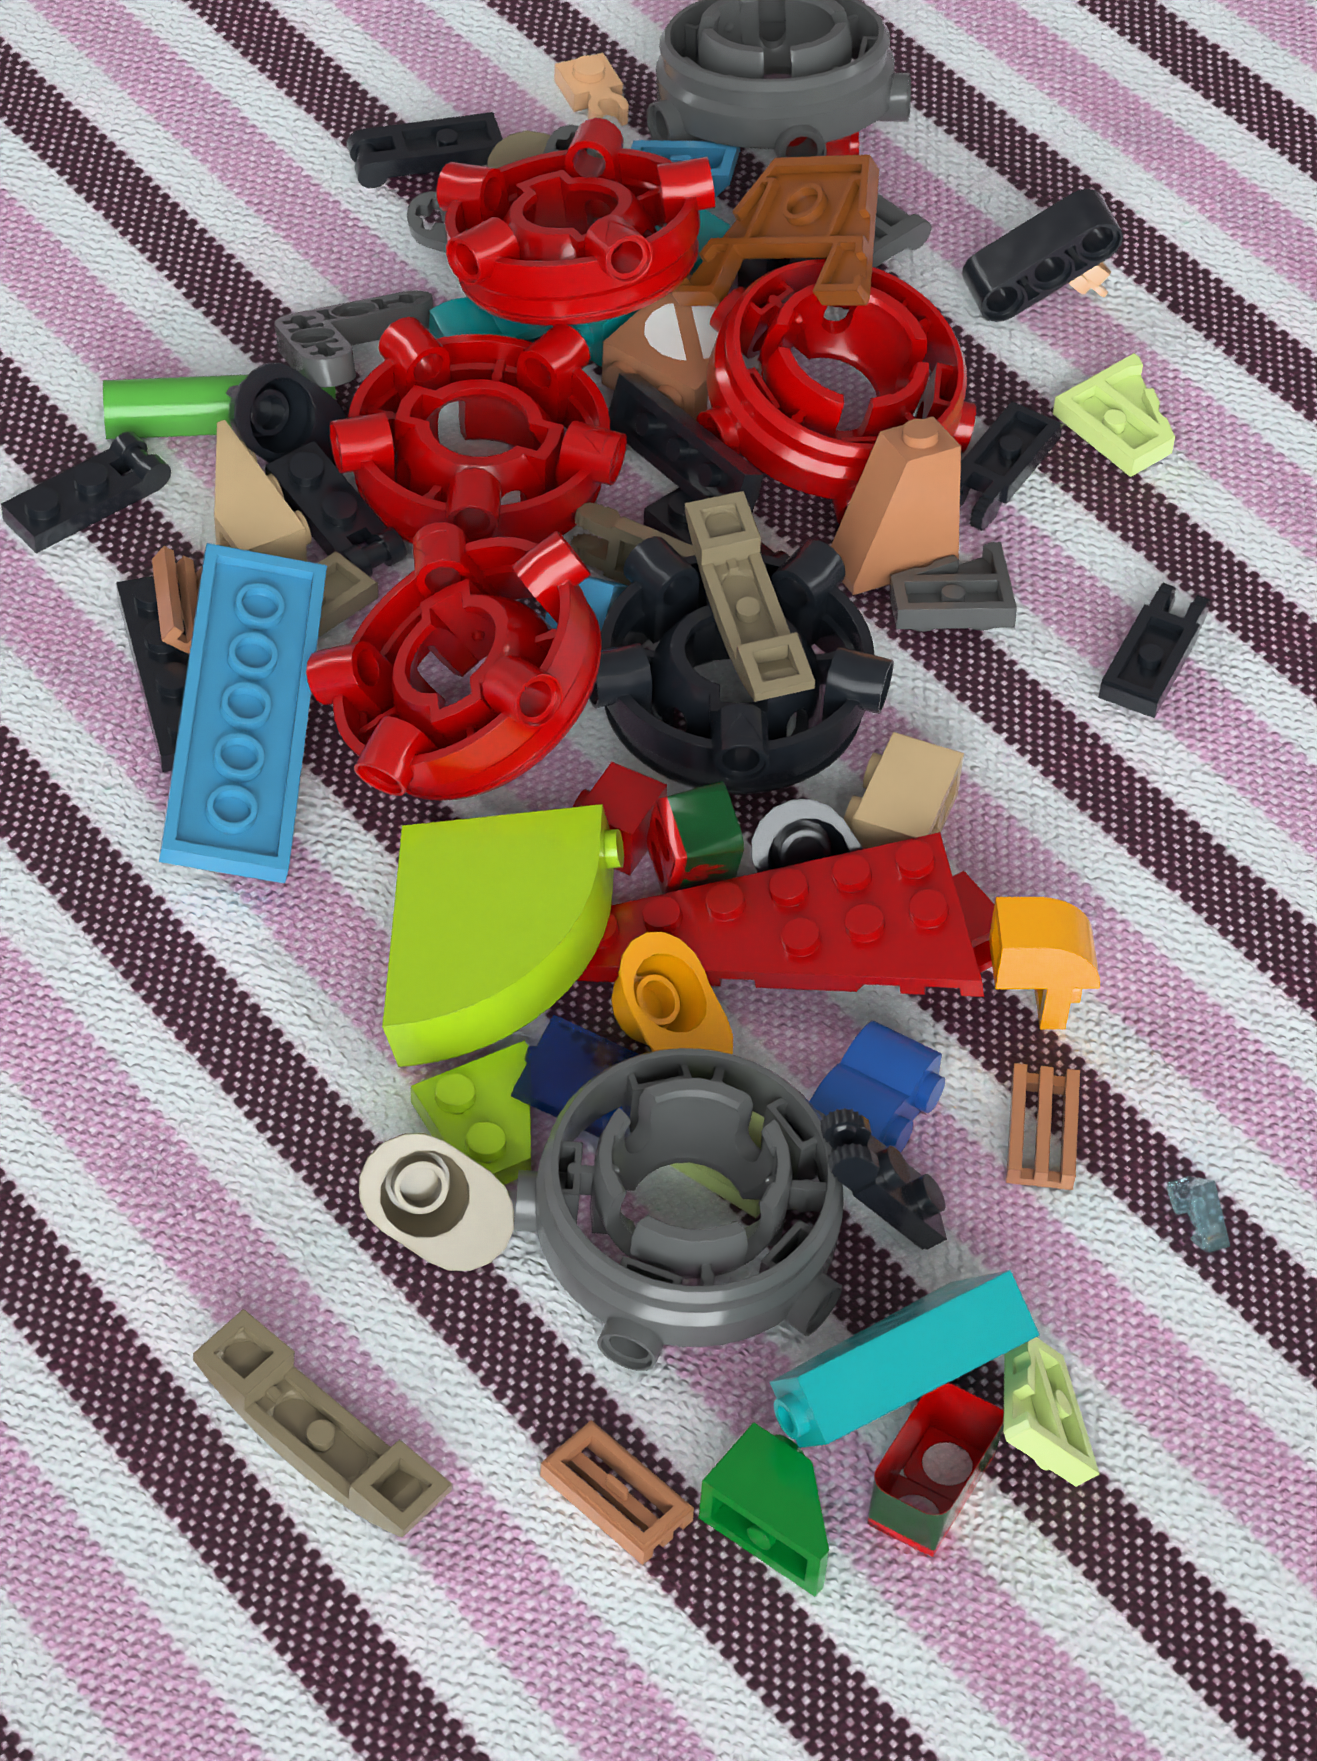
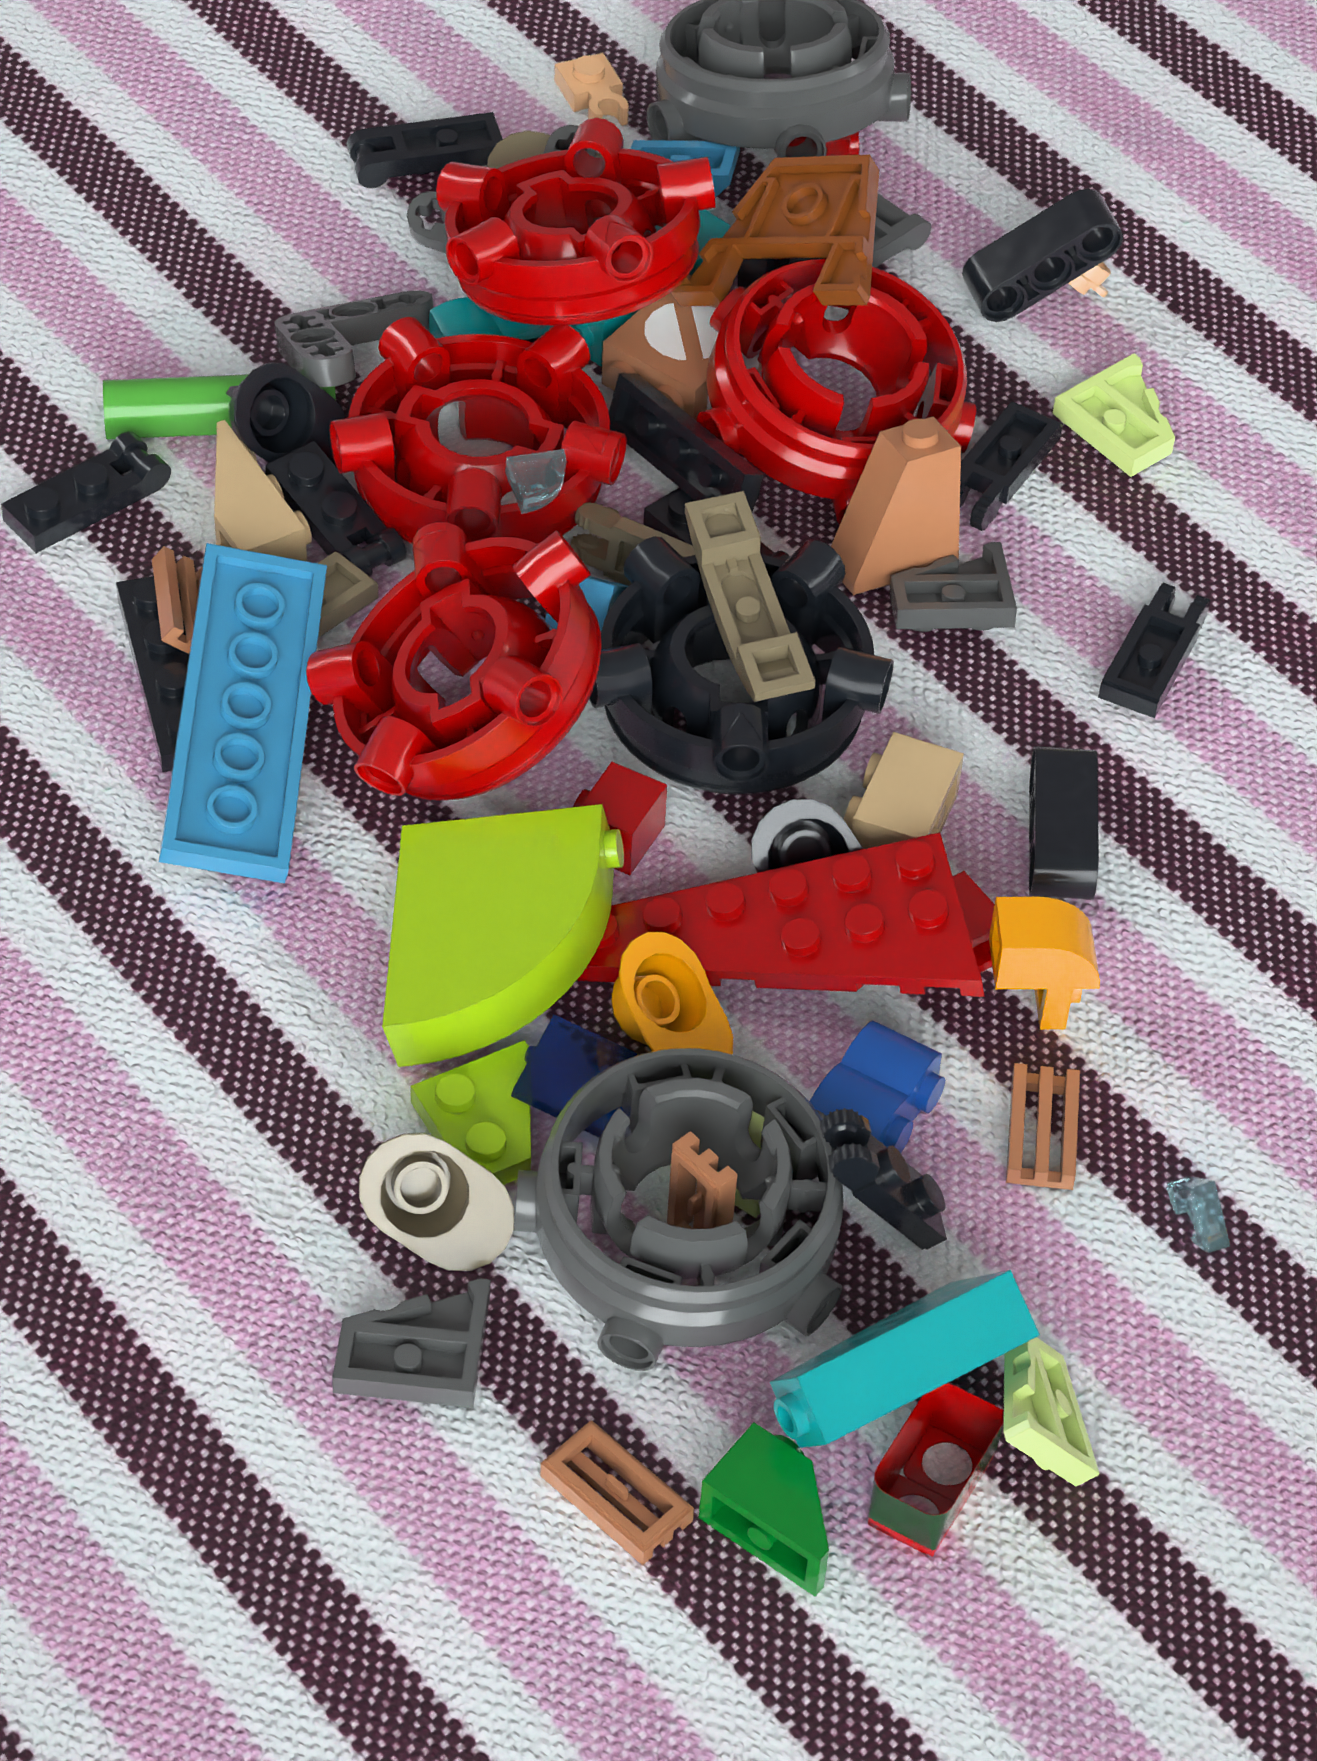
dark tan slope [193,1309,453,1538] -> none
dark green piece [646,781,744,894] -> none
none -> dark grey wing [332,1278,491,1408]
none -> clear light blue tile [505,449,566,514]
none -> nougat tile [667,1131,738,1229]
none -> black beam [1029,746,1099,900]

